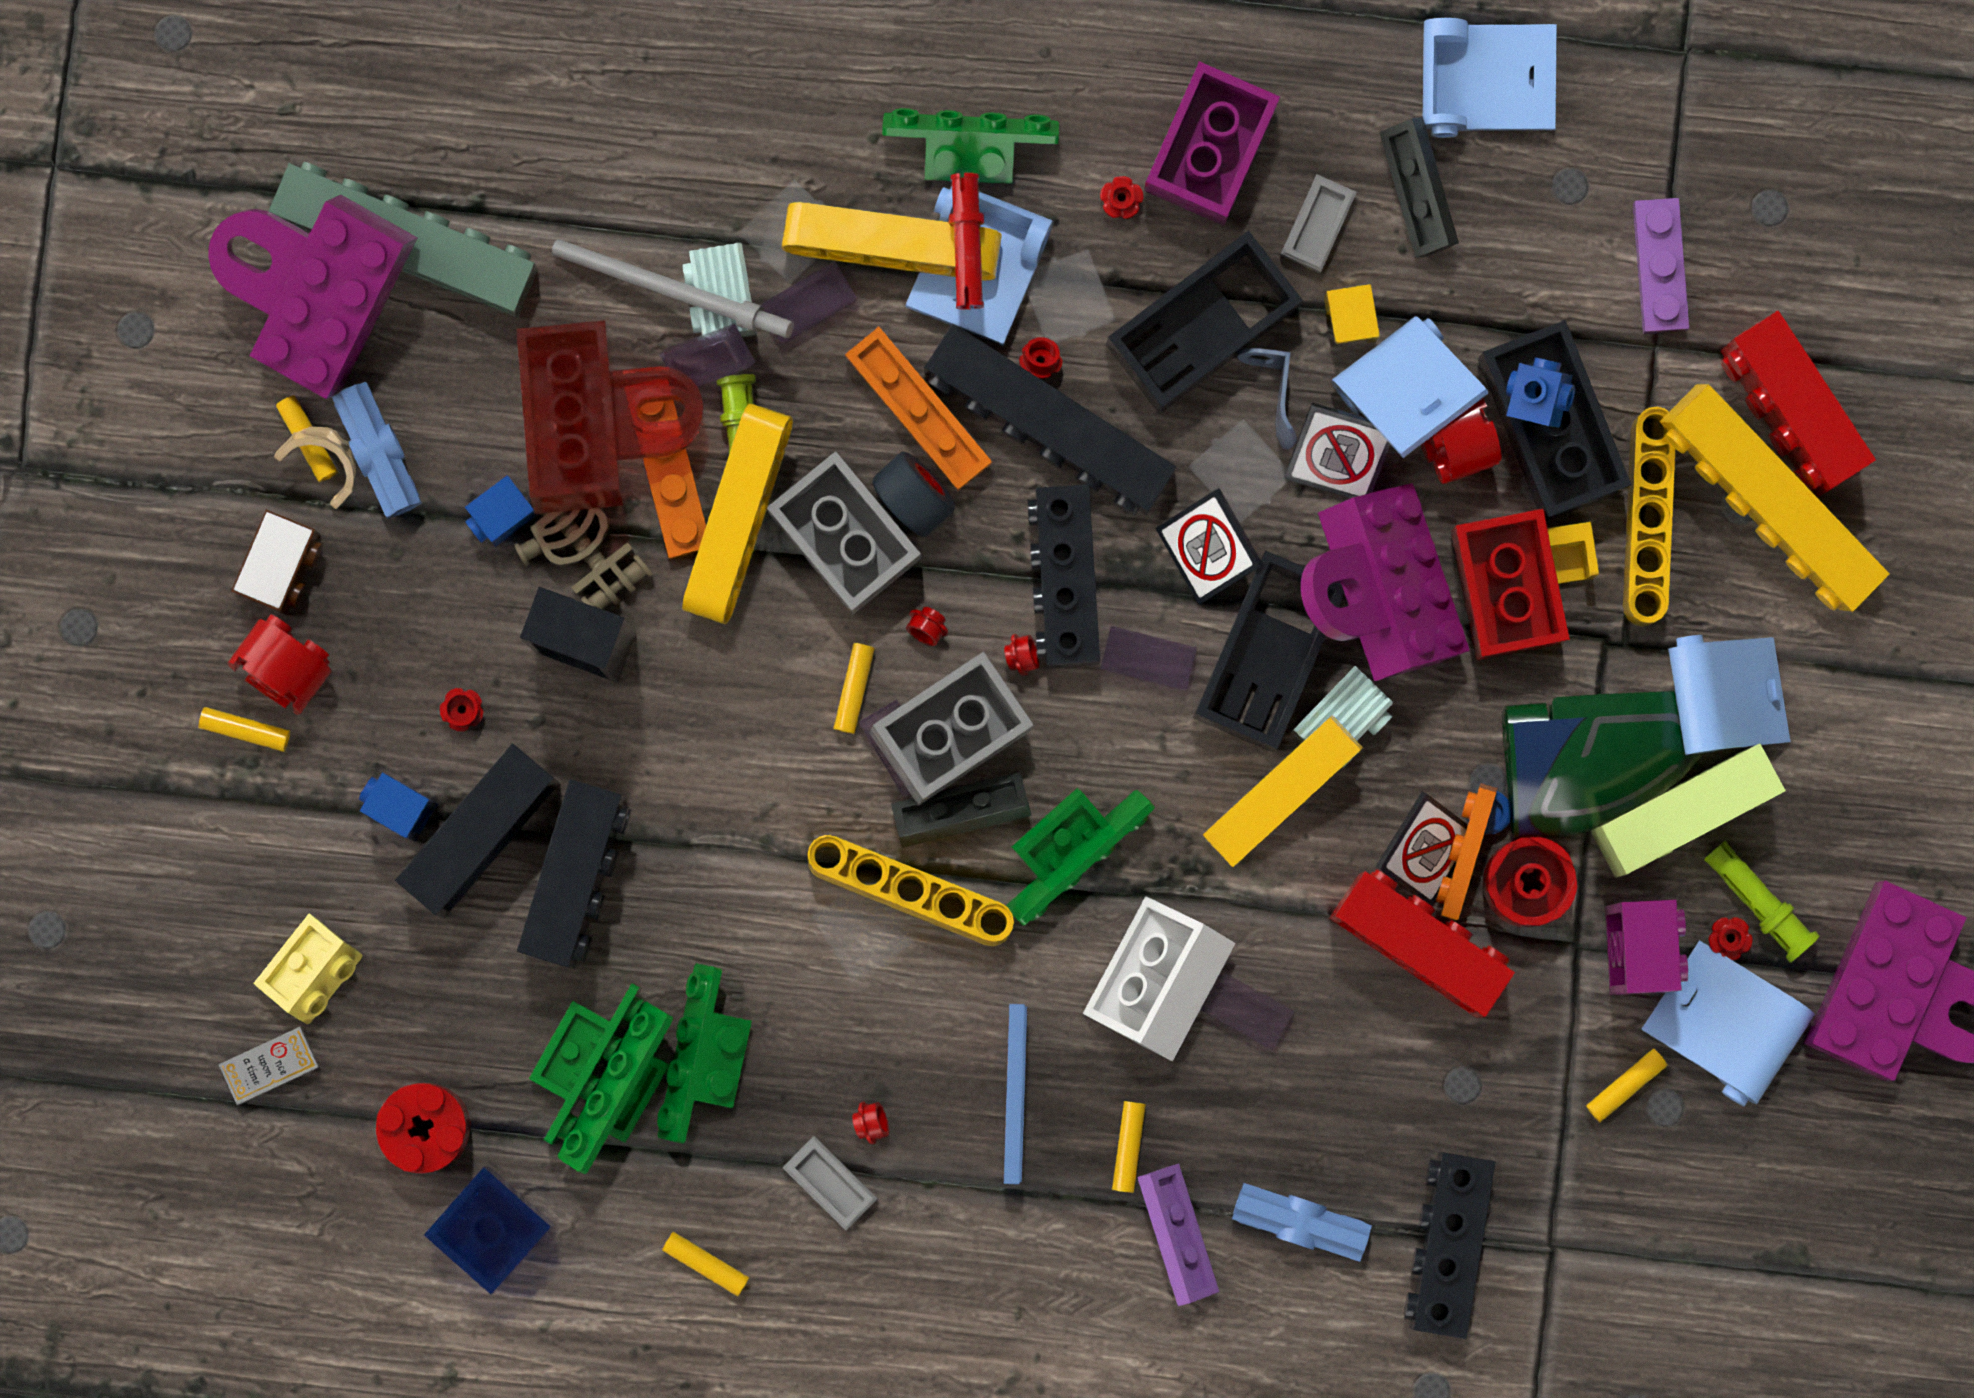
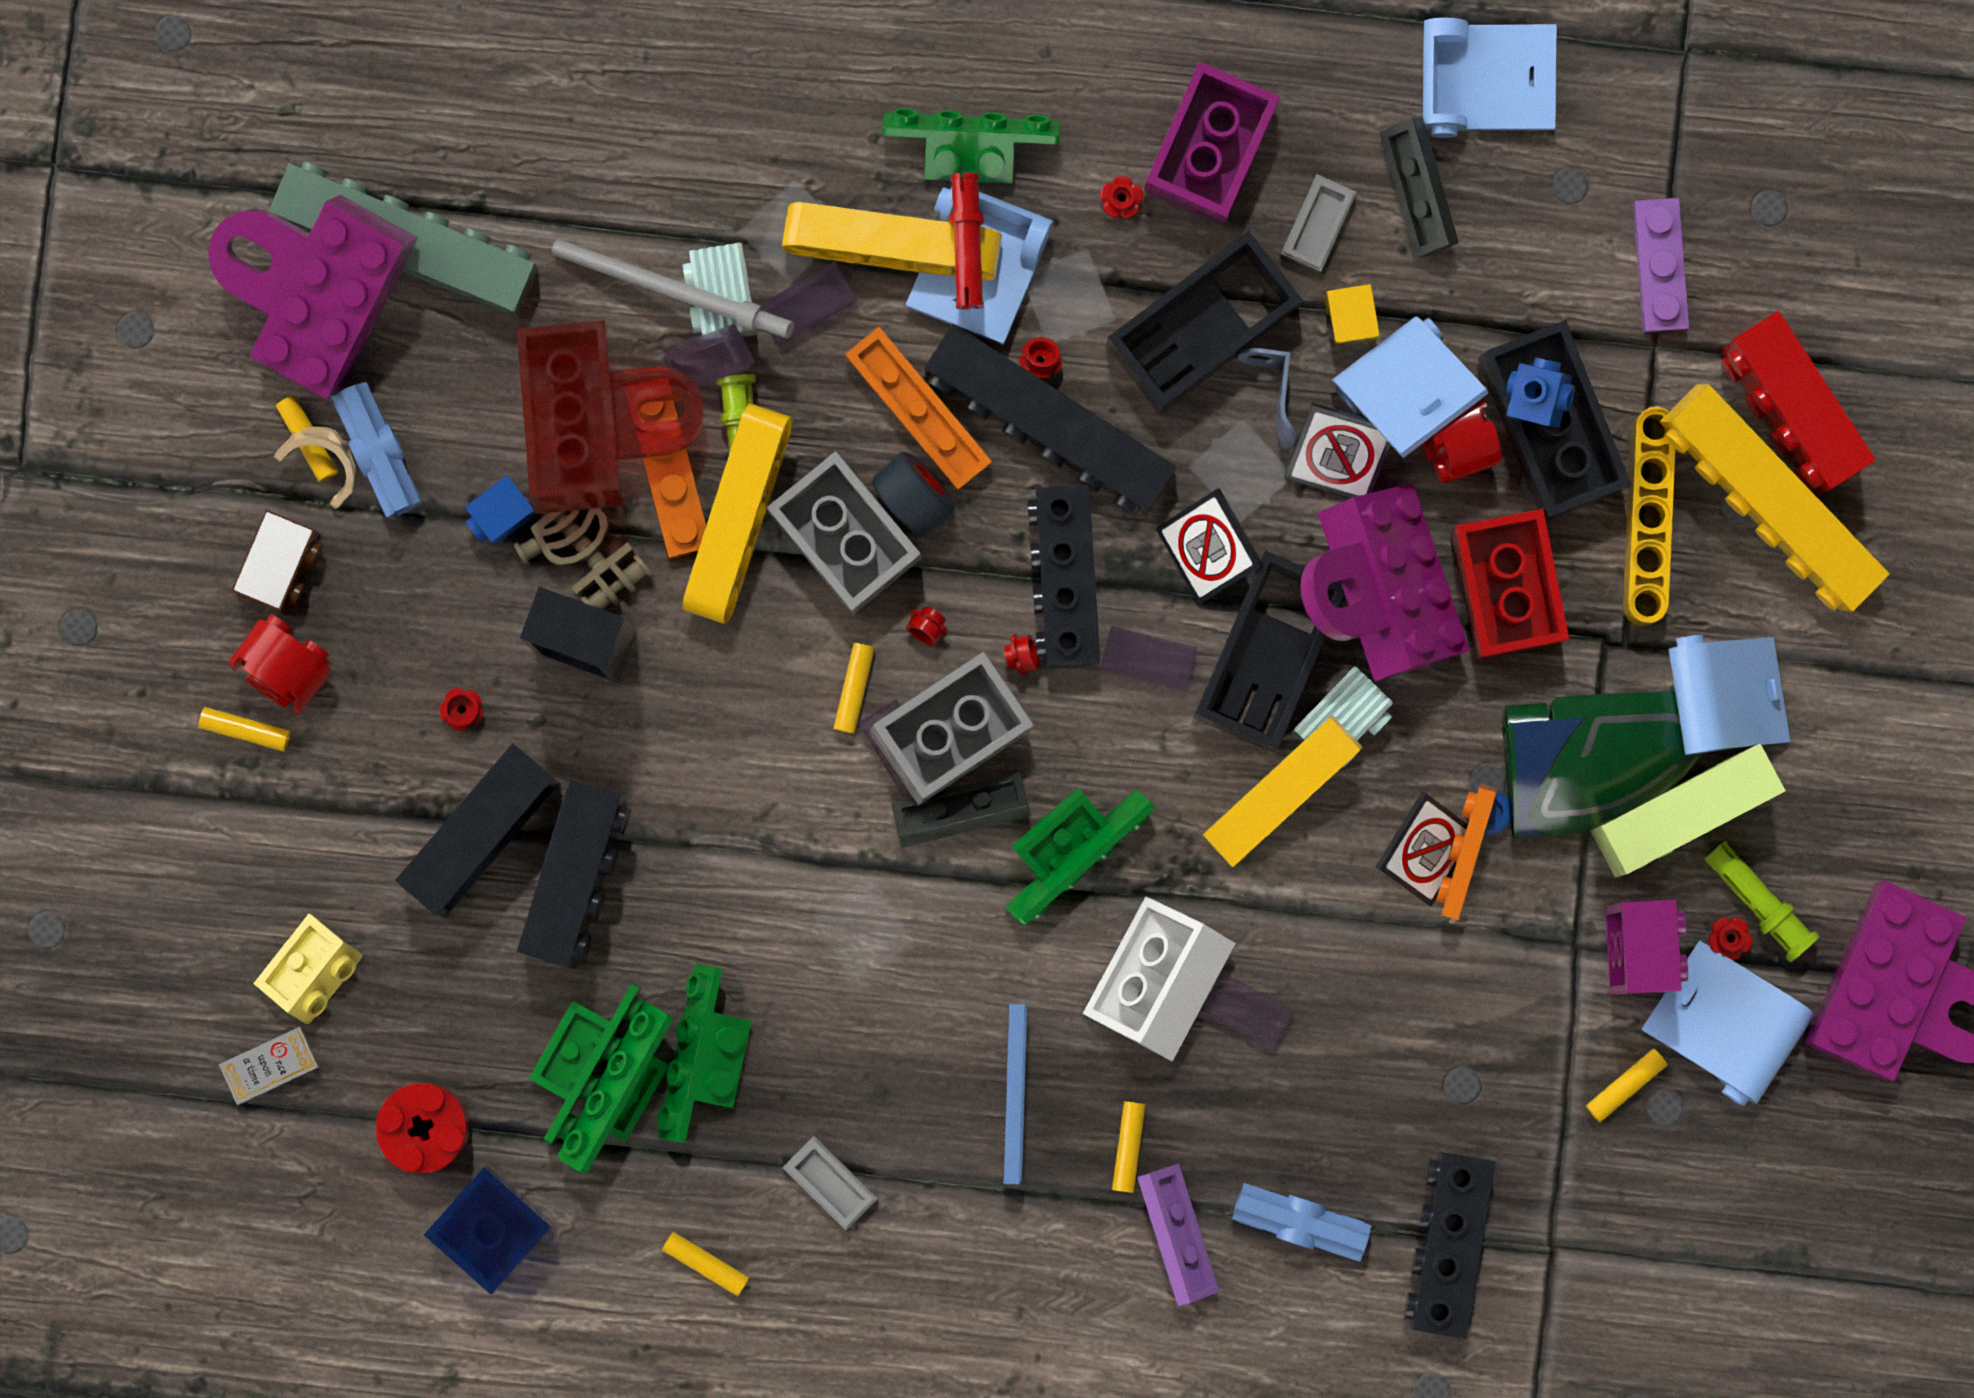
blue brick [359,772,438,842] -> none
yellow beam [807,835,1014,946] -> none
red plate [852,1101,889,1145] -> none
red brick [1329,870,1515,1018] -> none
red brick [1483,837,1577,928] -> none
yellow panel [1547,522,1599,584] -> none

